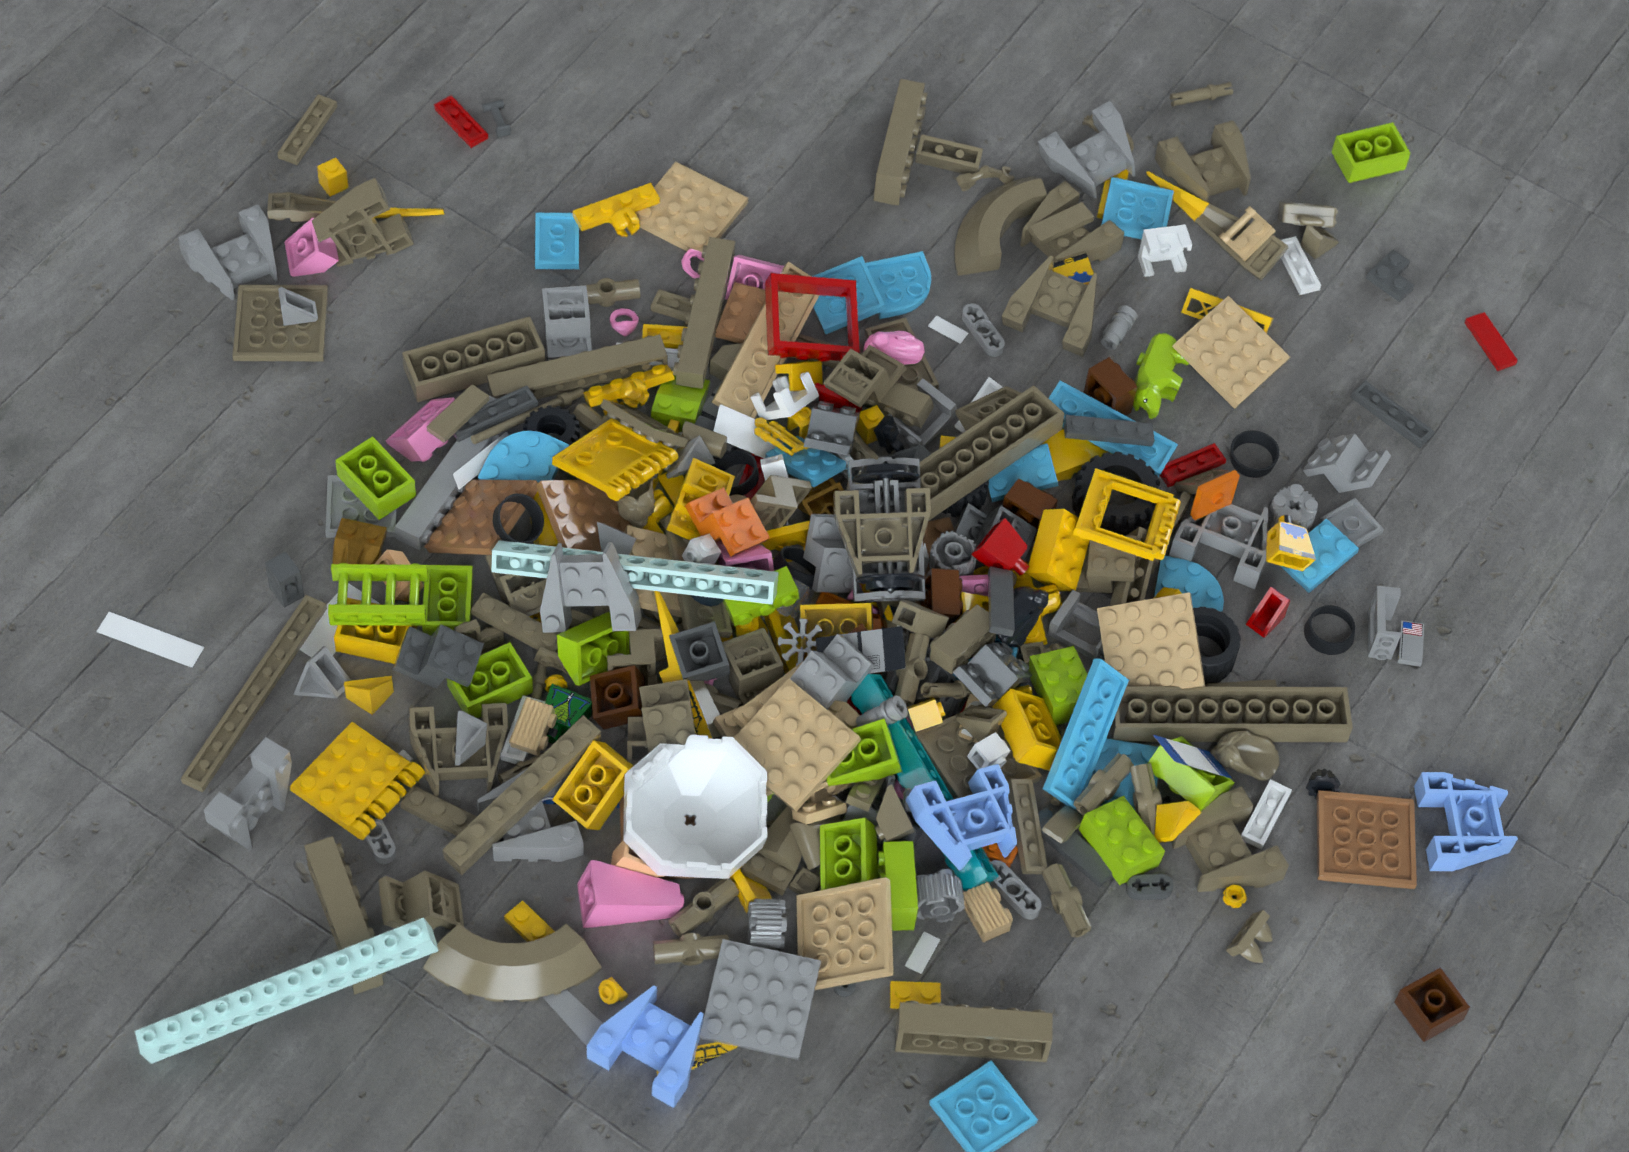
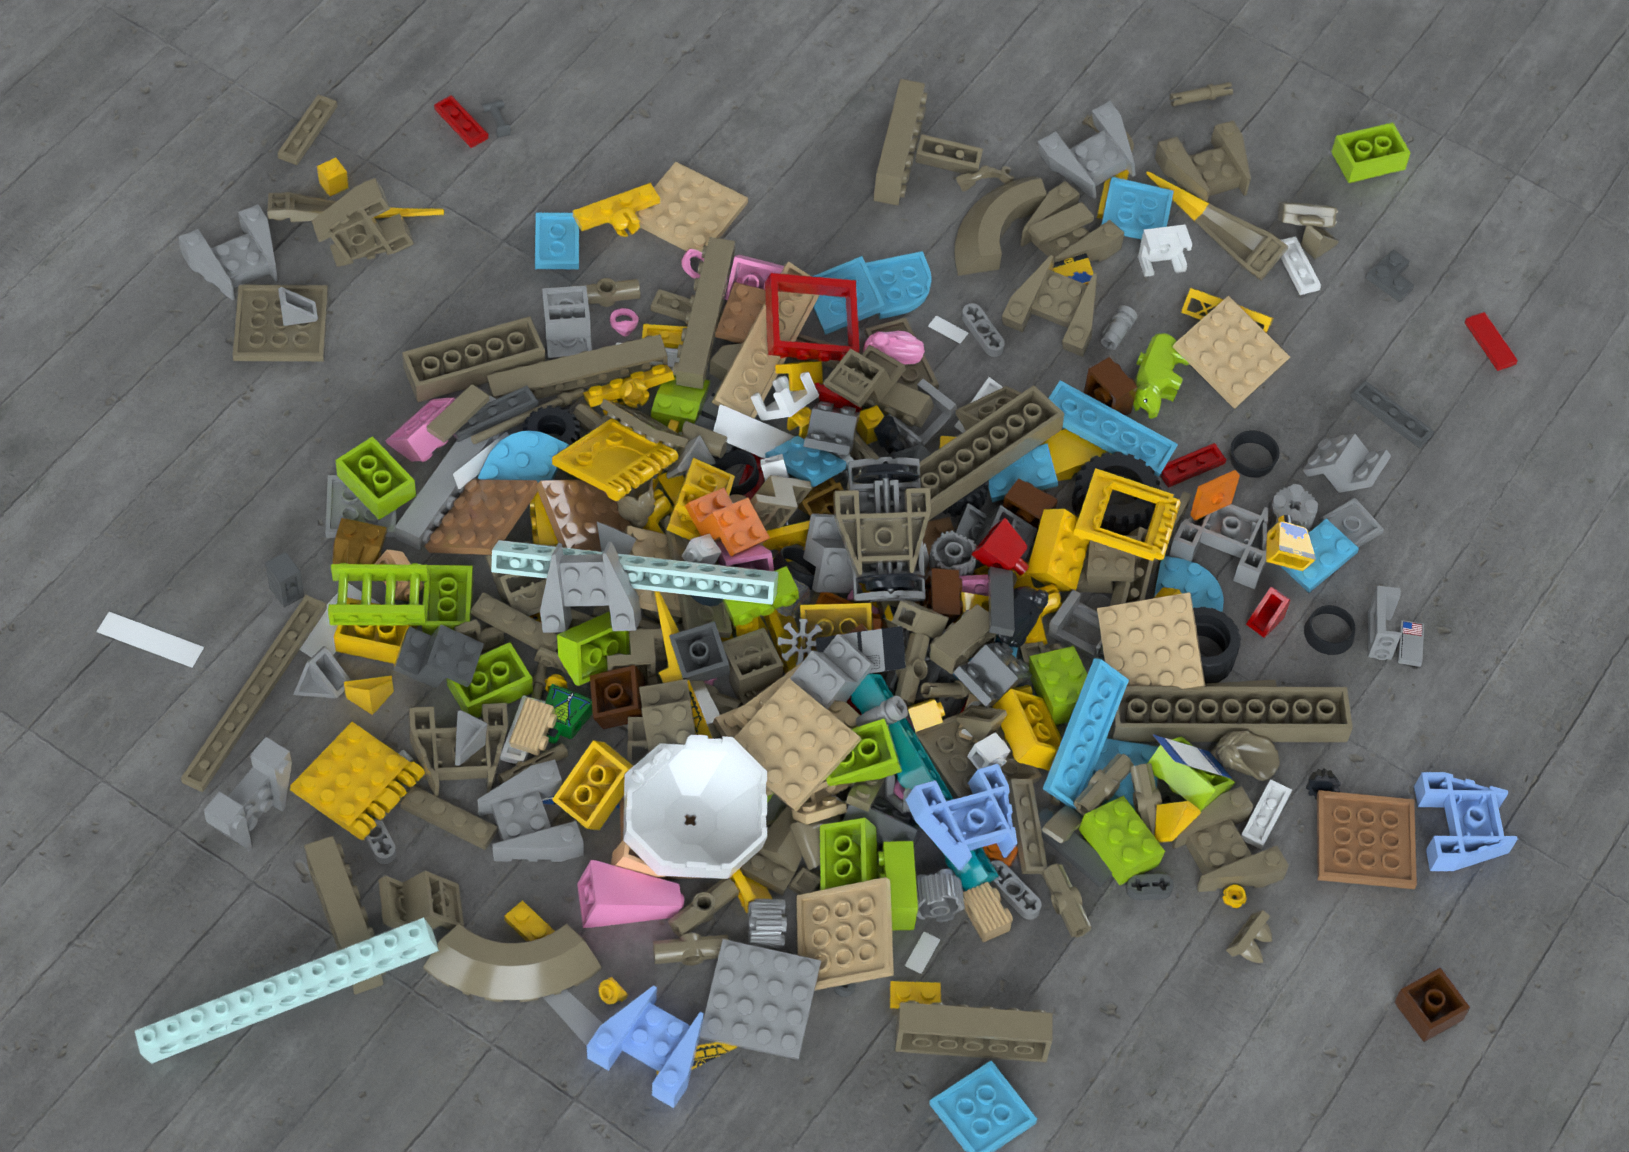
bright pink slope [284,218,339,277] -> none
dark tan brick [442,715,602,875] -> none
black tyre [492,493,544,543] -> none
yellow piece [754,418,808,456] -> none
dark tan slope [874,784,915,842] -> none
dark grey plate [1063,415,1154,446] -> none
dark tan plate [1175,469,1233,495] -> none
tan plate [1218,206,1275,261] -> none

